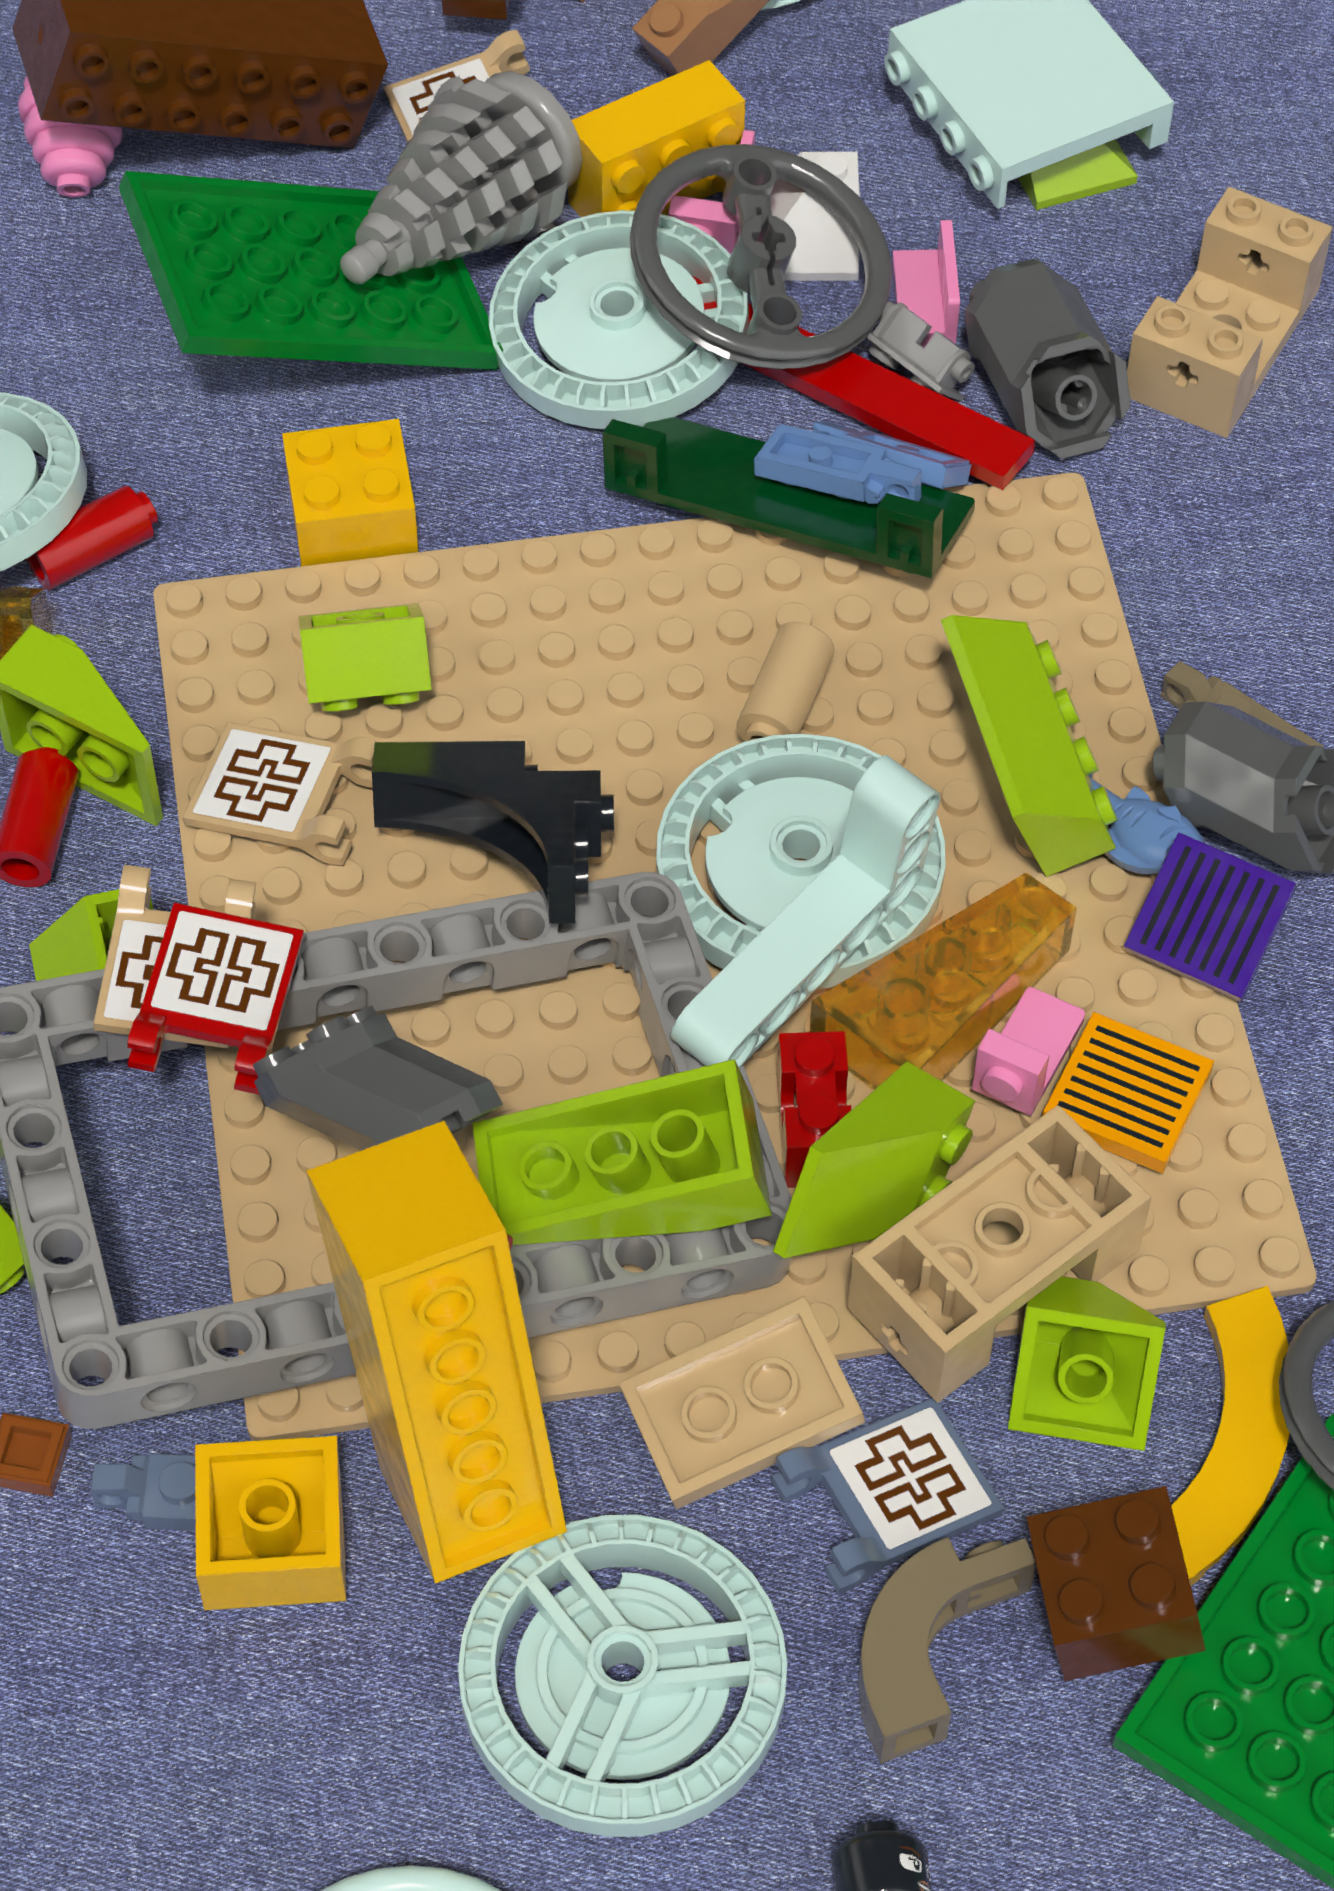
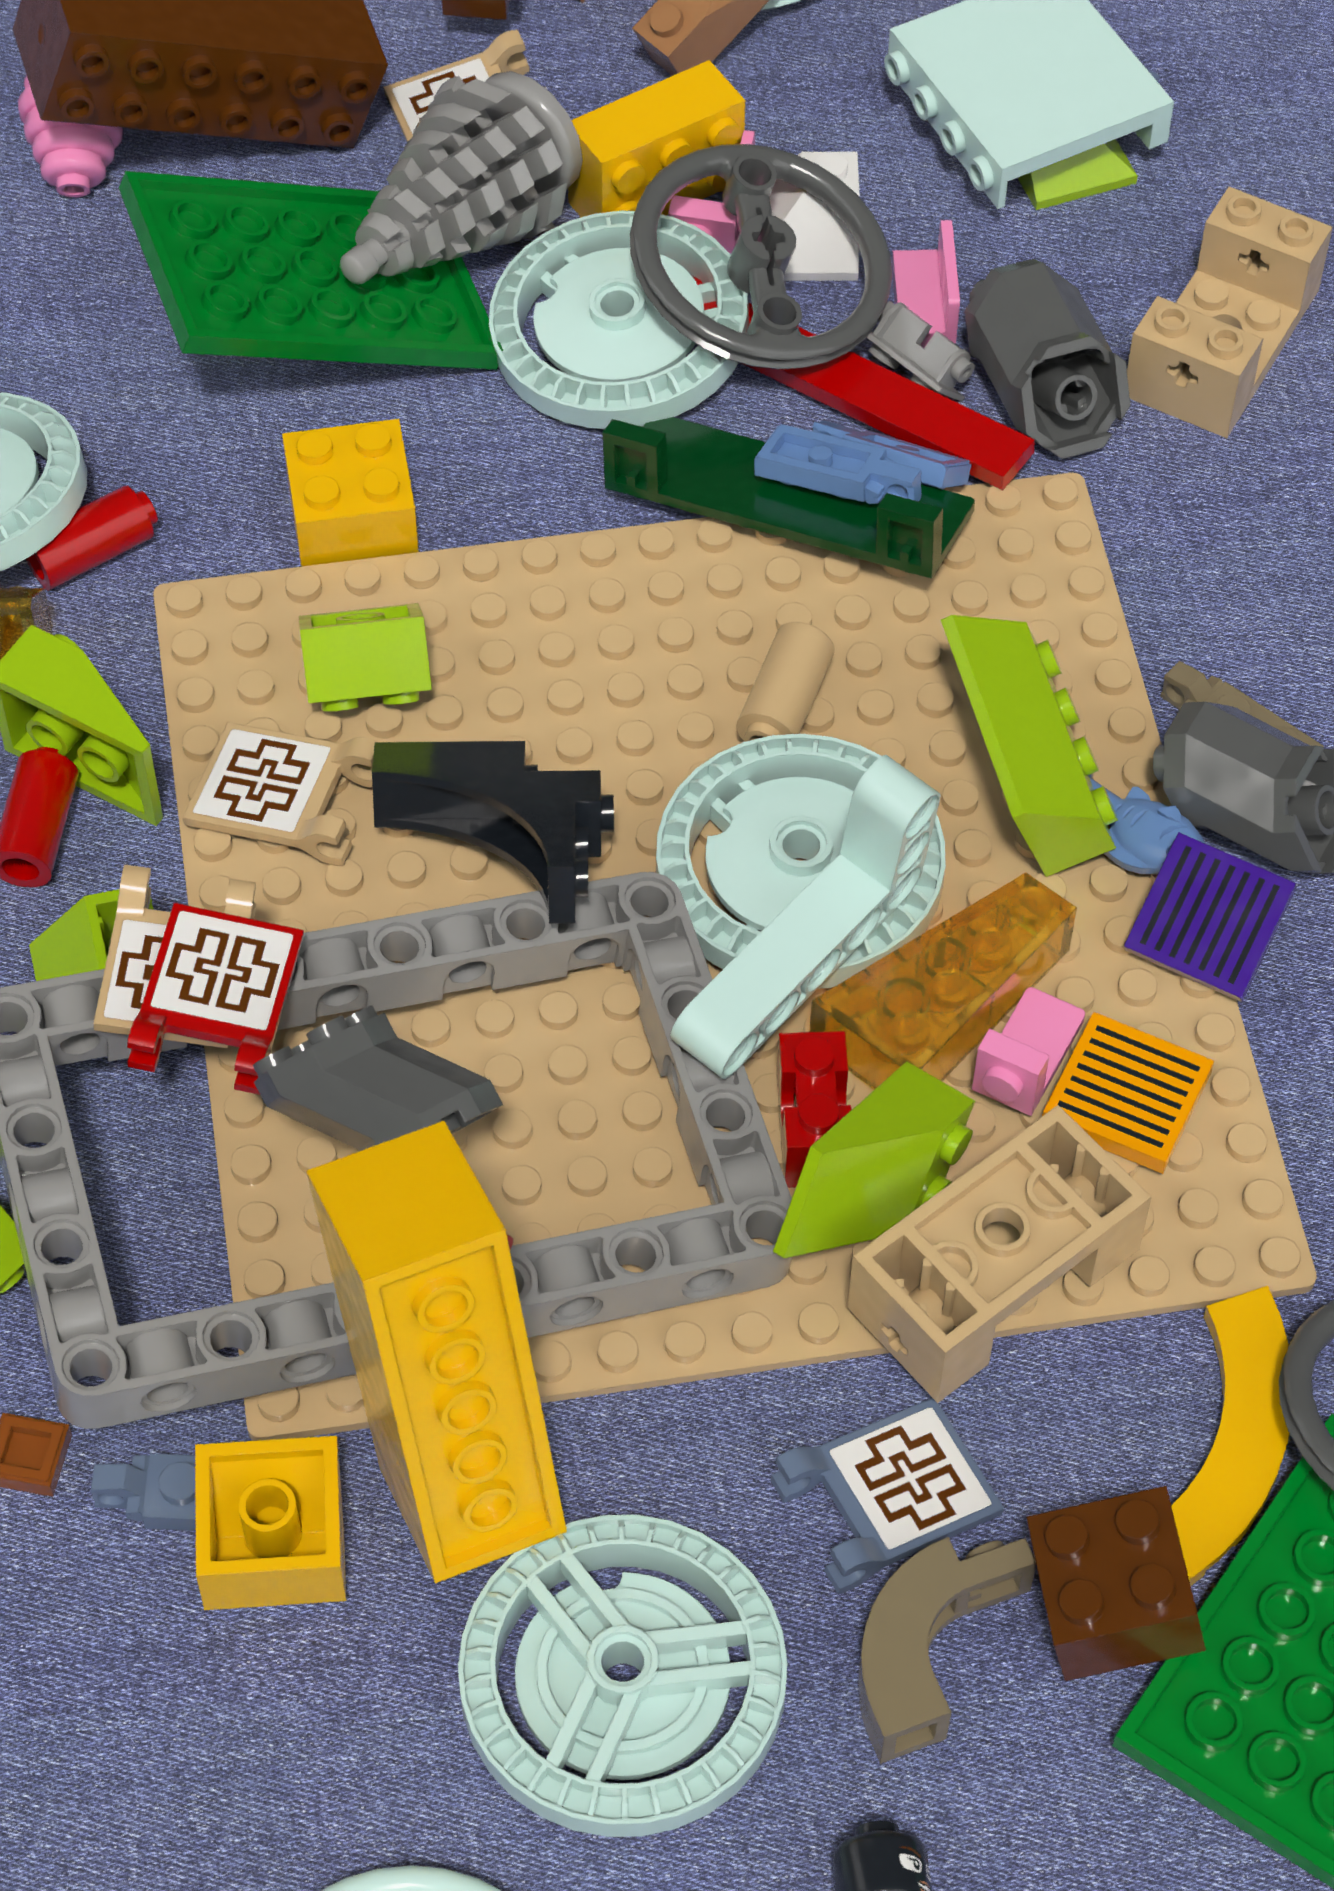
lime slope [472,1059,772,1245] -> none
tan plate [618,1296,865,1510] -> none
lime slope [1008,1276,1166,1451] -> none

